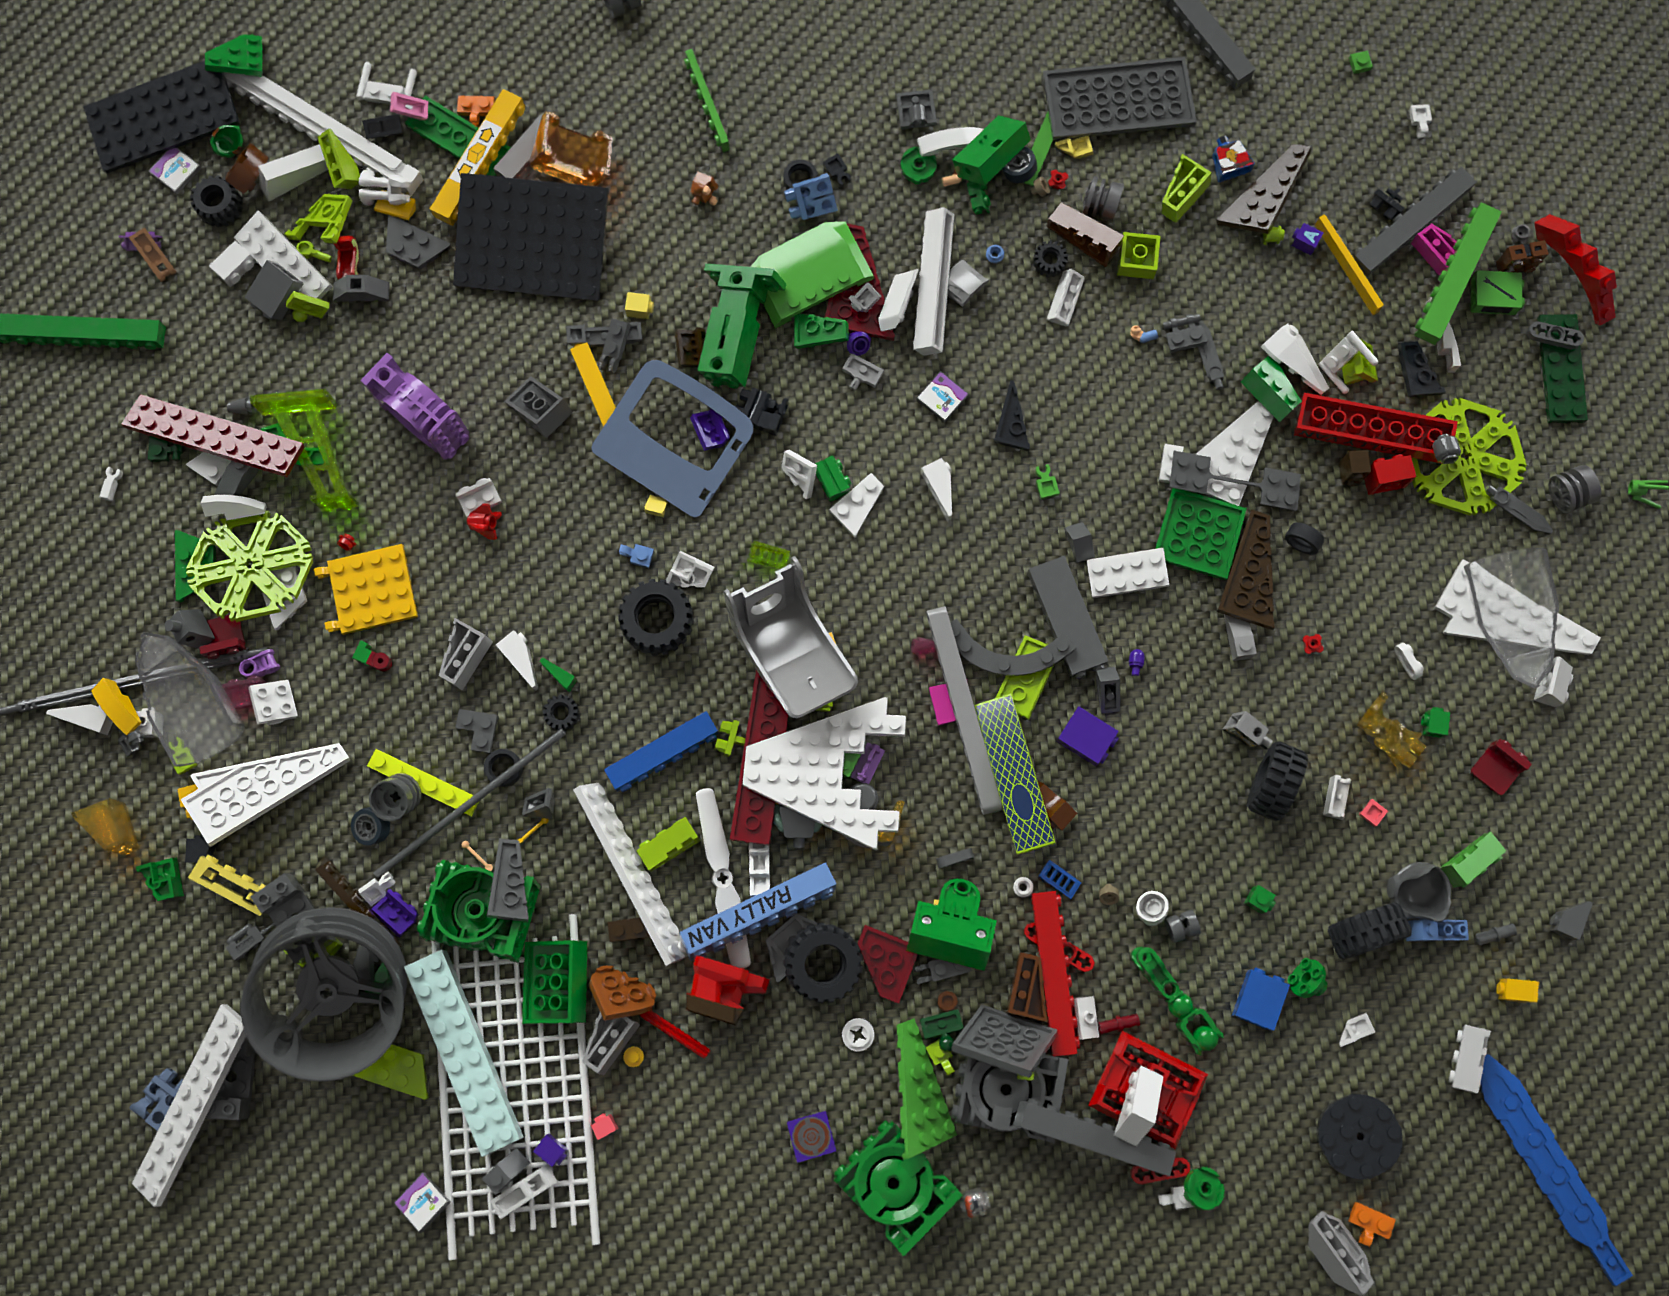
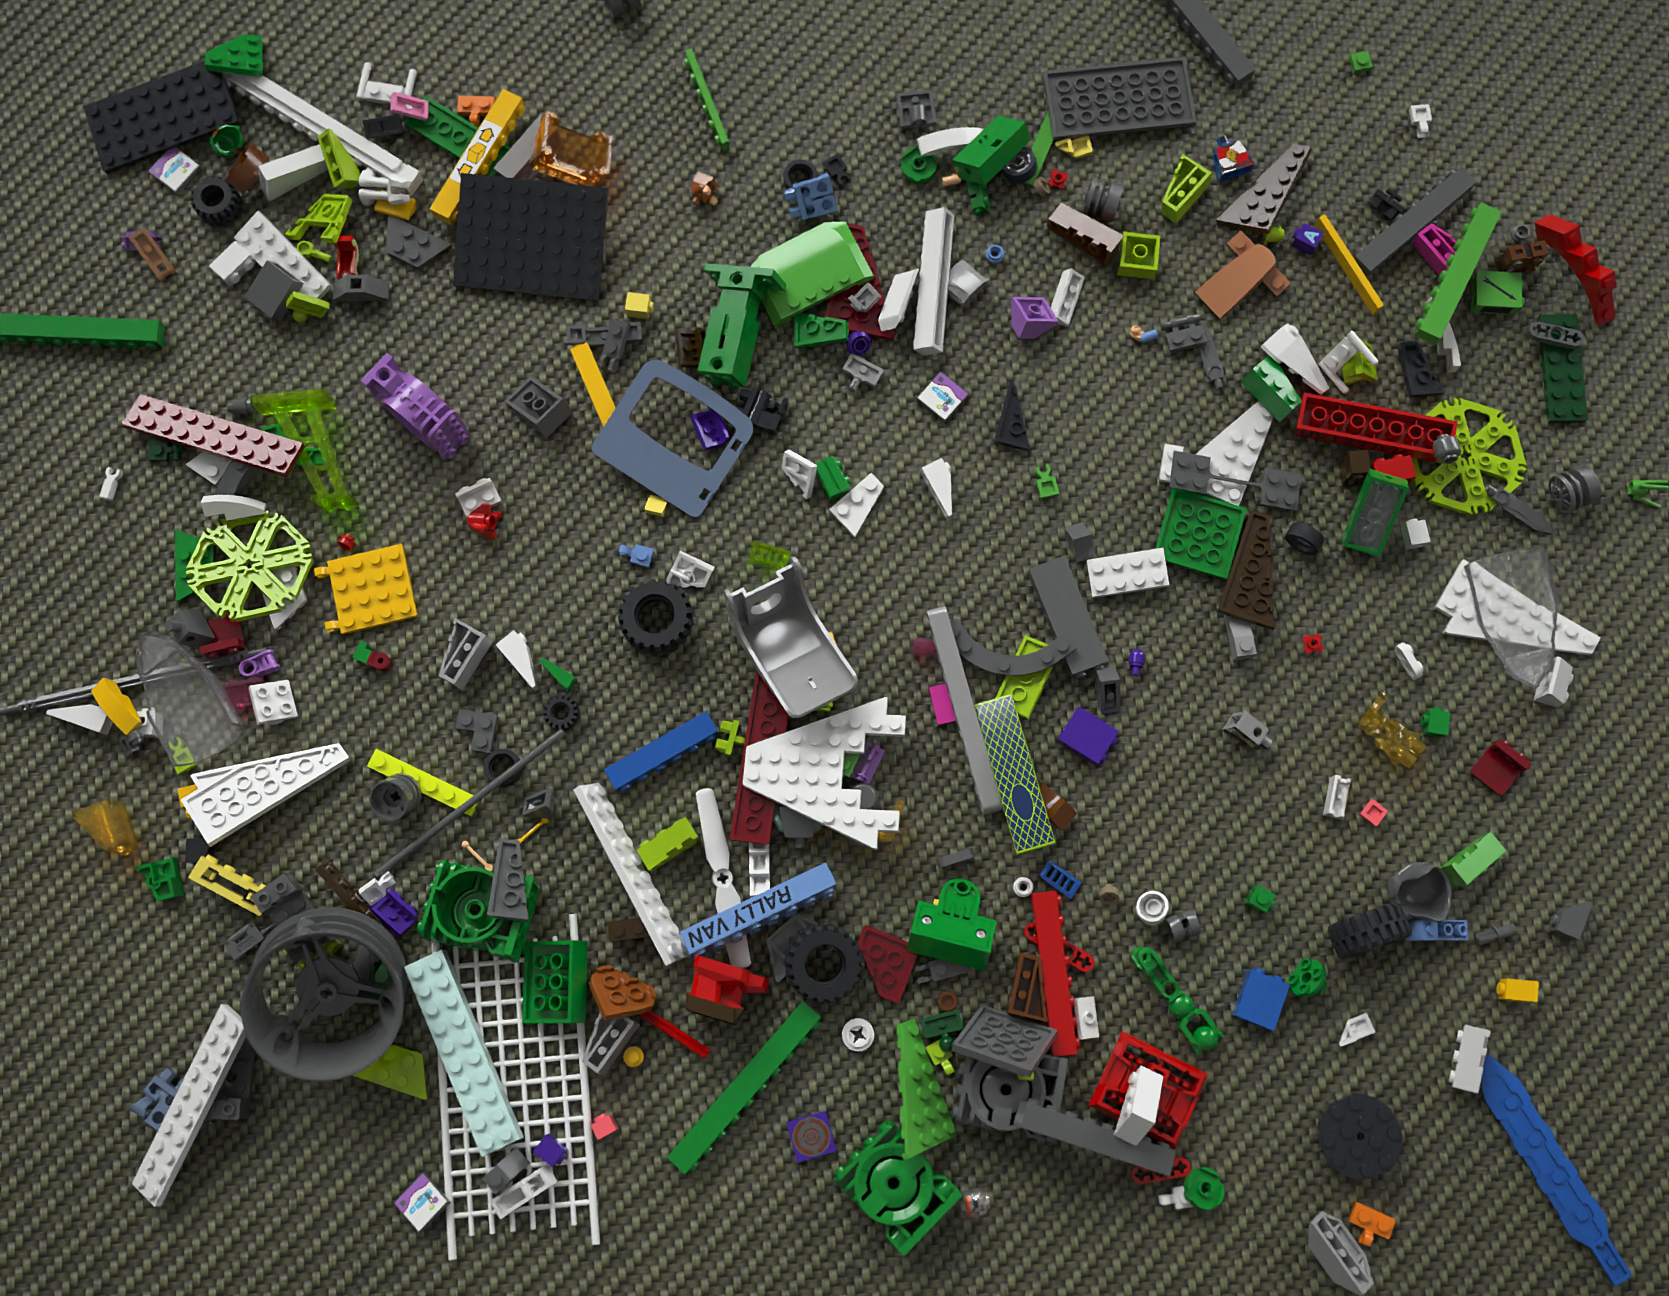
wheel [351,807,390,845] -> none
black tyre [1033,240,1068,277] -> none
dark red pin [1097,1013,1140,1035] -> none
black tyre [1247,741,1308,821] -> none
none -> green brick [667,1001,821,1174]
none -> medium lavender slope [1011,297,1059,339]
none -> nougat slope [1195,231,1291,320]
none -> brick [1341,469,1409,557]
none -> white brick [1401,519,1431,550]

